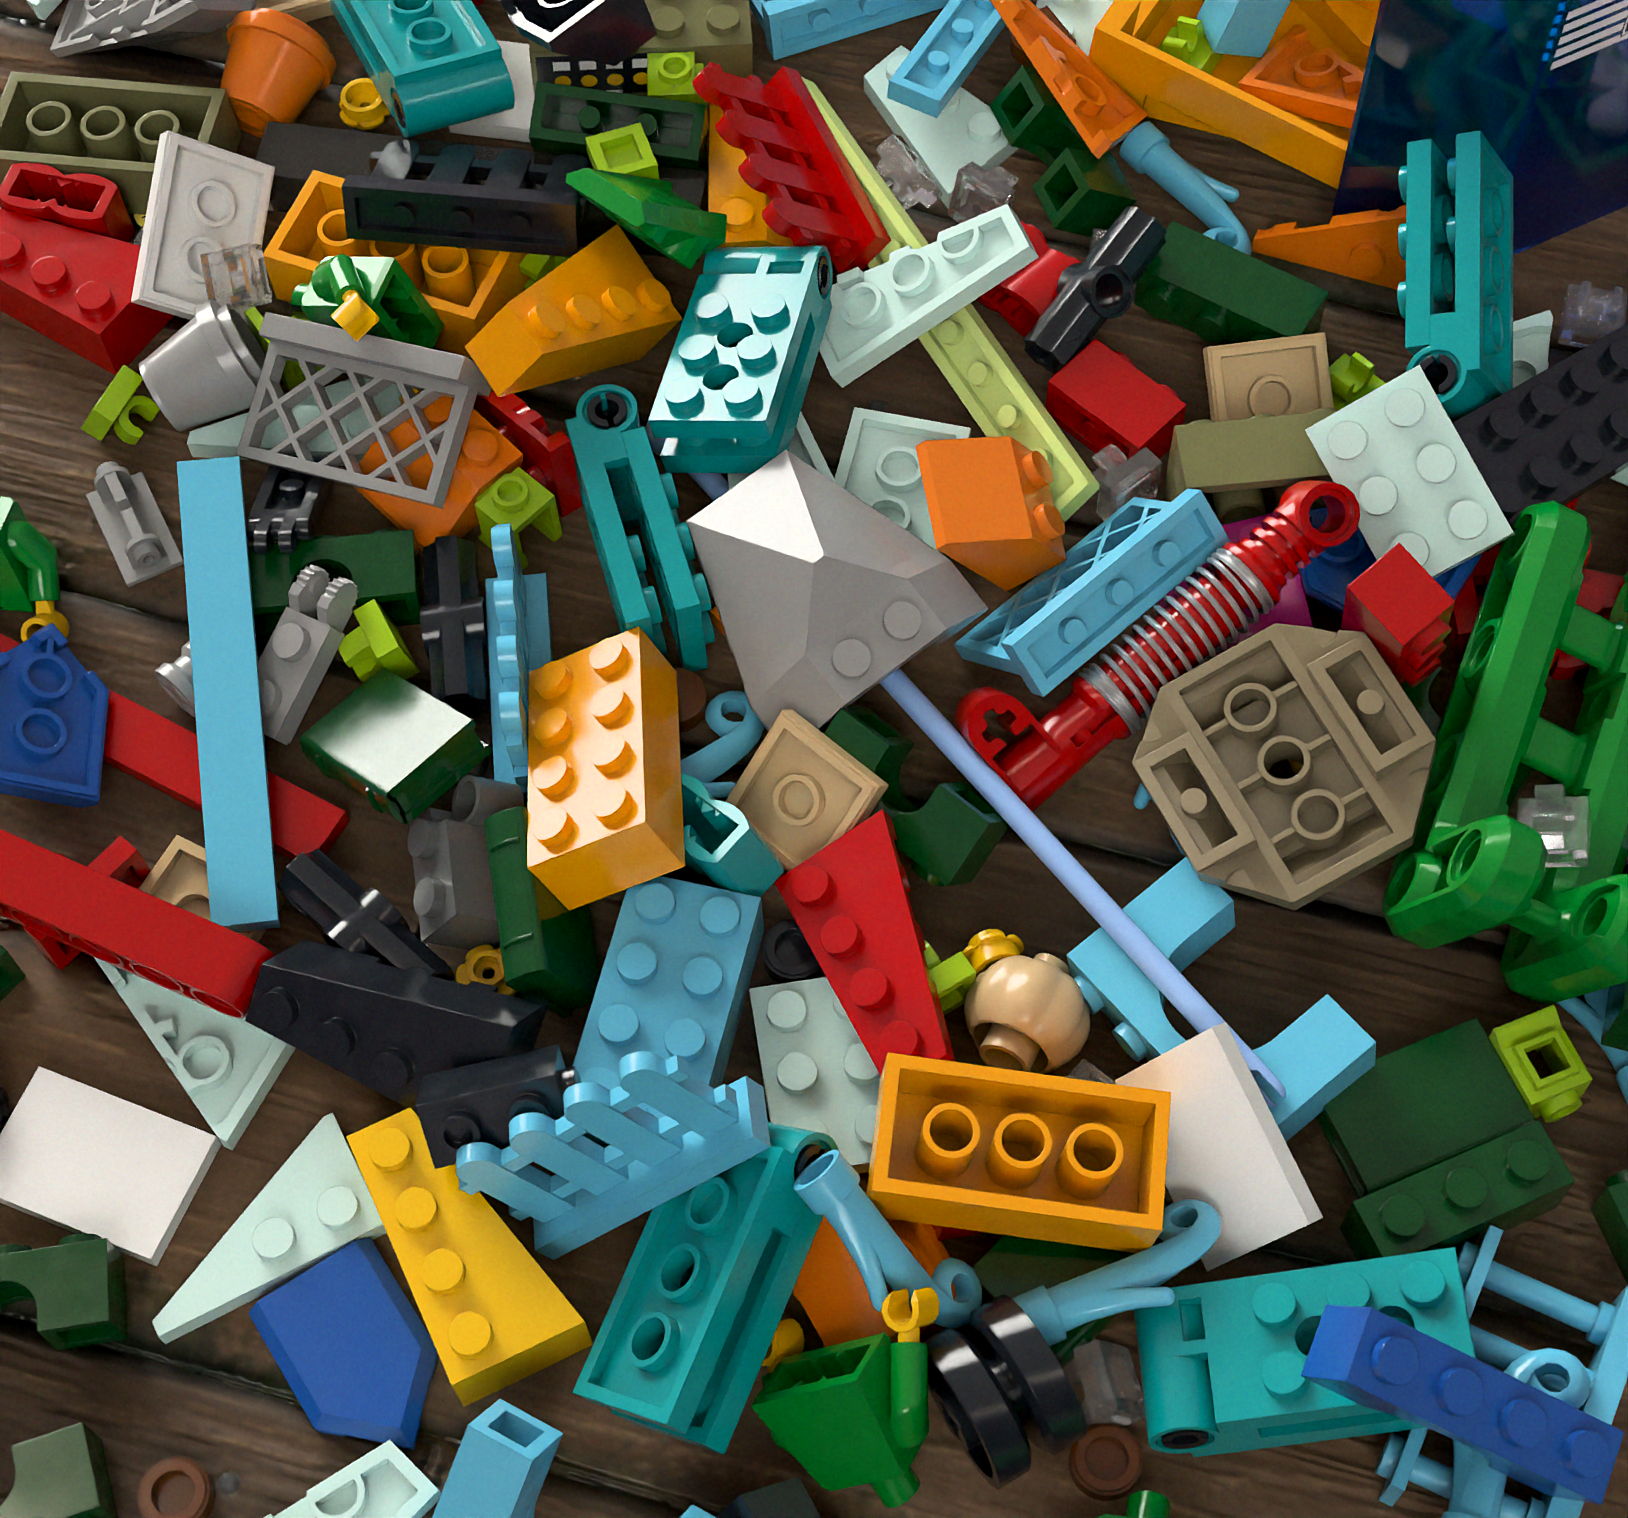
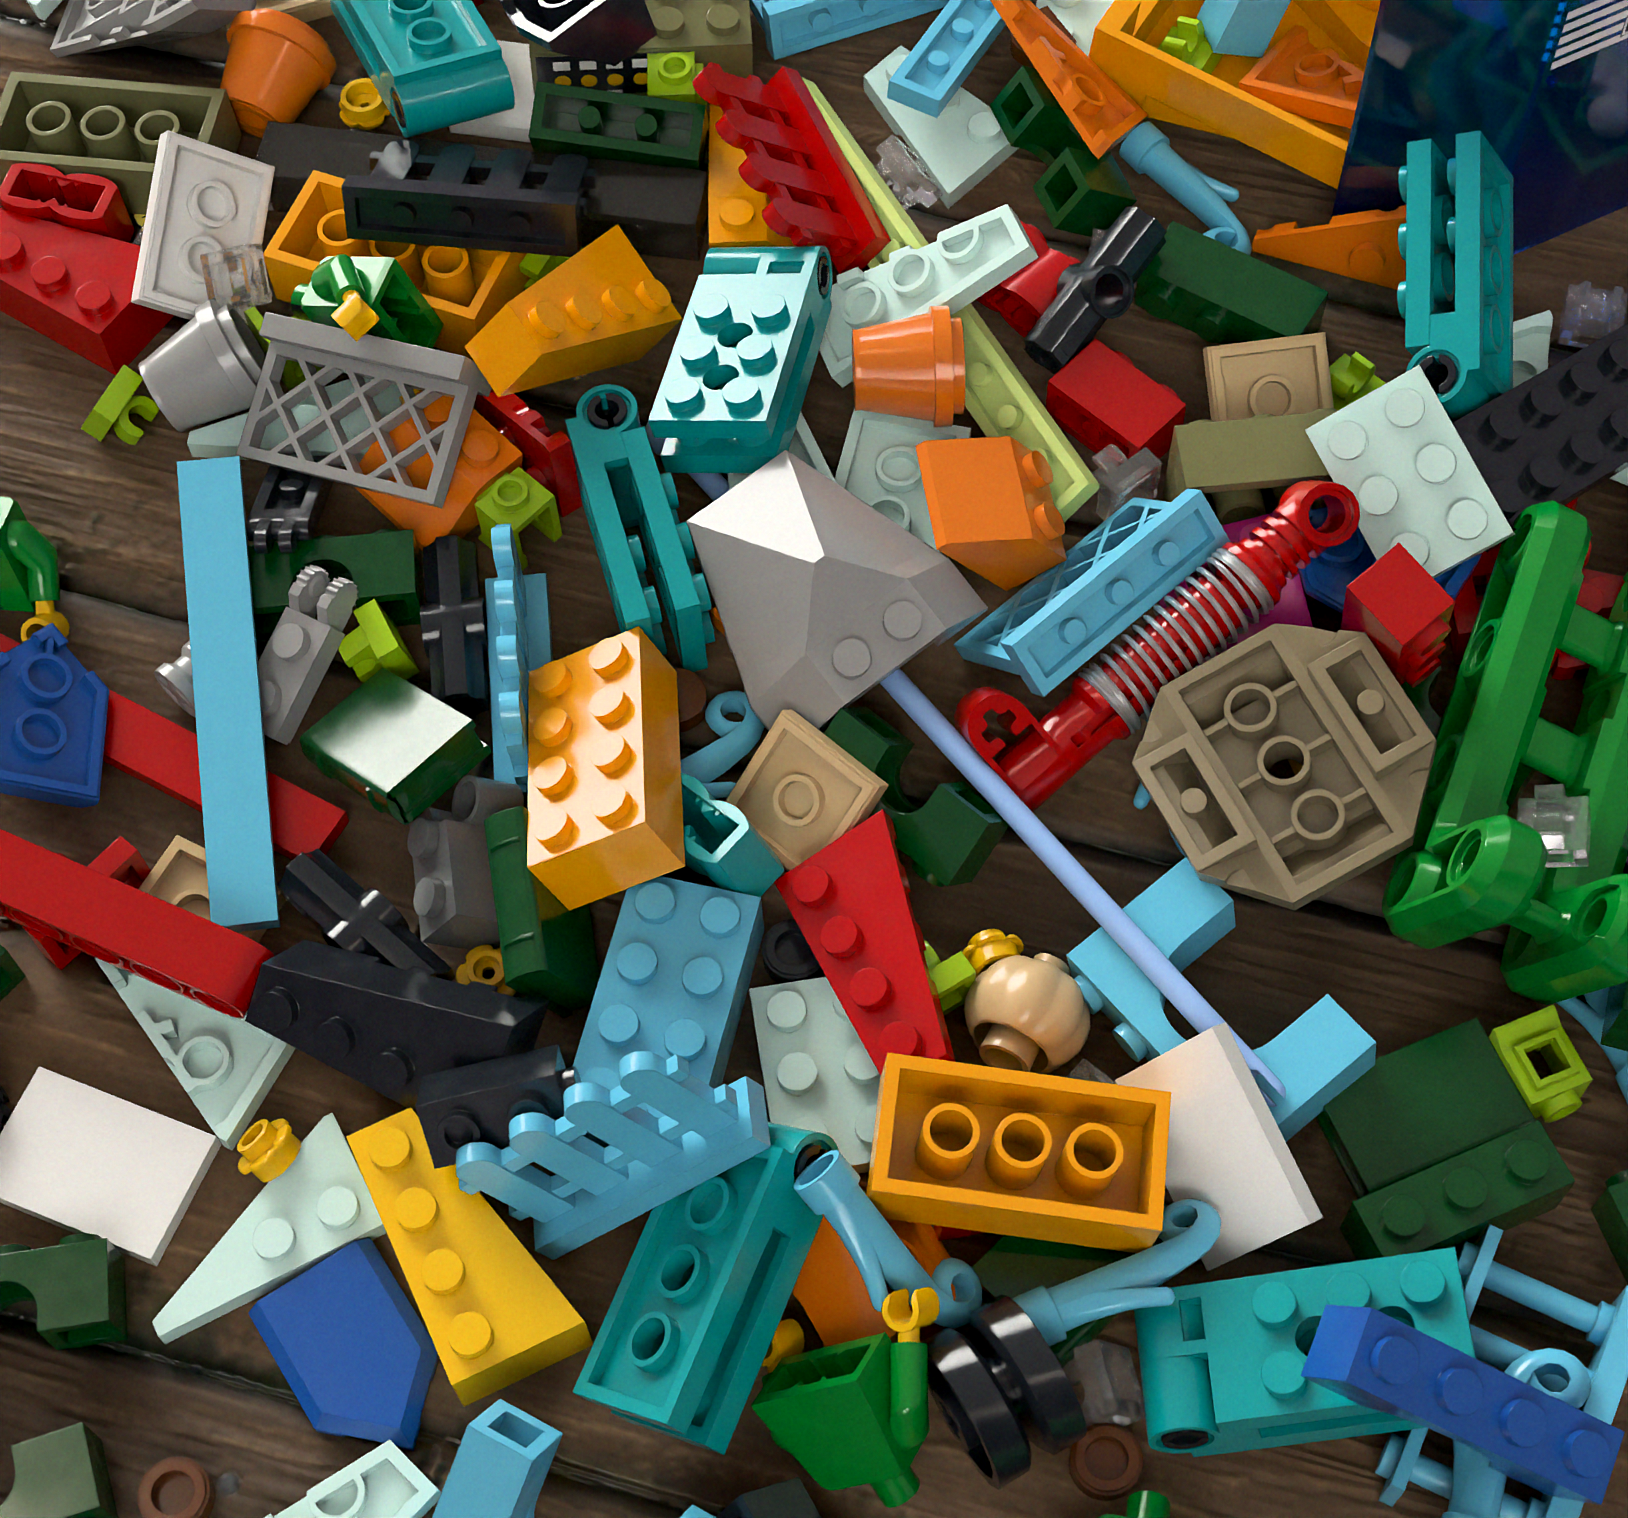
light grey hinge [86,461,184,587] -> none
green slope [565,168,727,270] -> none
lime tile [585,122,659,179] -> none
clear tile [948,161,1018,223] -> none
none -> yellow plate [237,1118,301,1183]
none -> orange piece [852,306,965,427]

